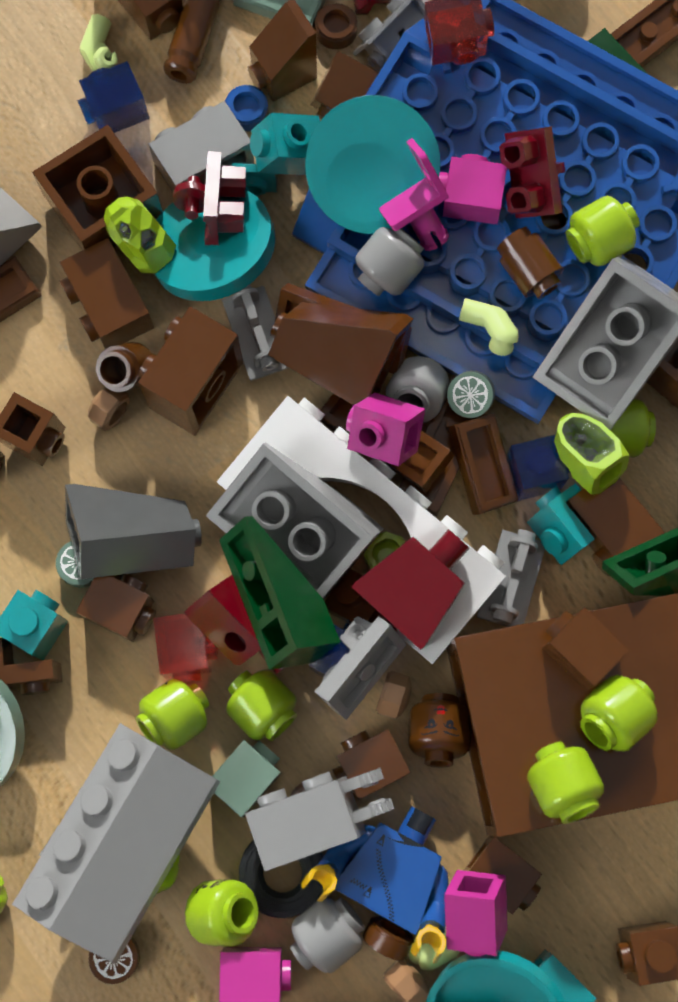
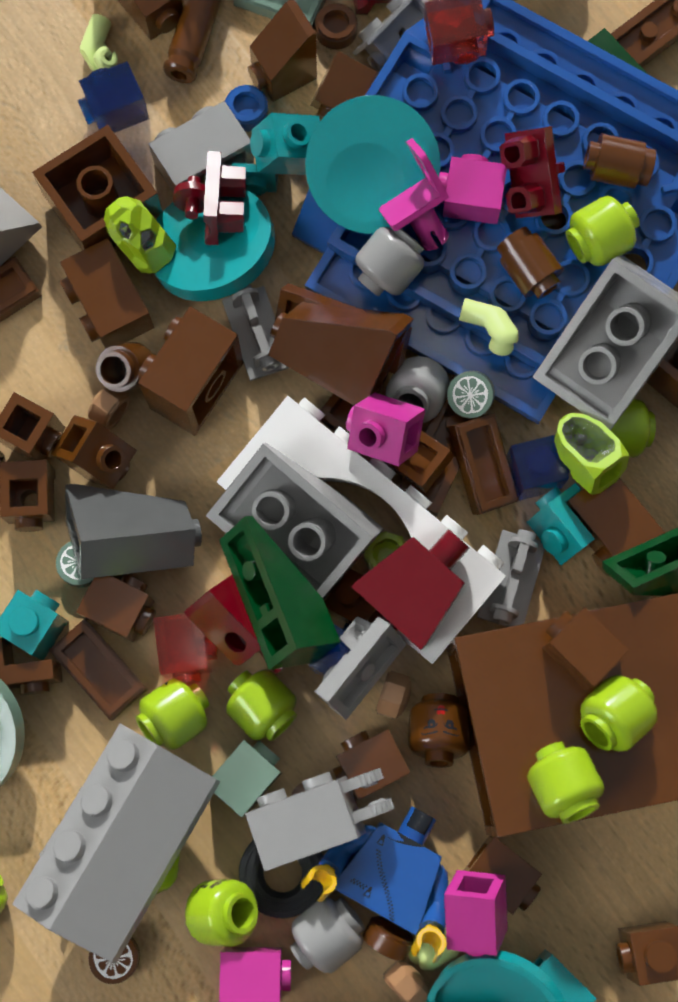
none -> reddish brown brick [0,459,56,532]
none -> reddish brown tile [49,618,147,721]
none -> reddish brown brick [51,415,137,490]
none -> reddish brown brick [583,133,656,189]

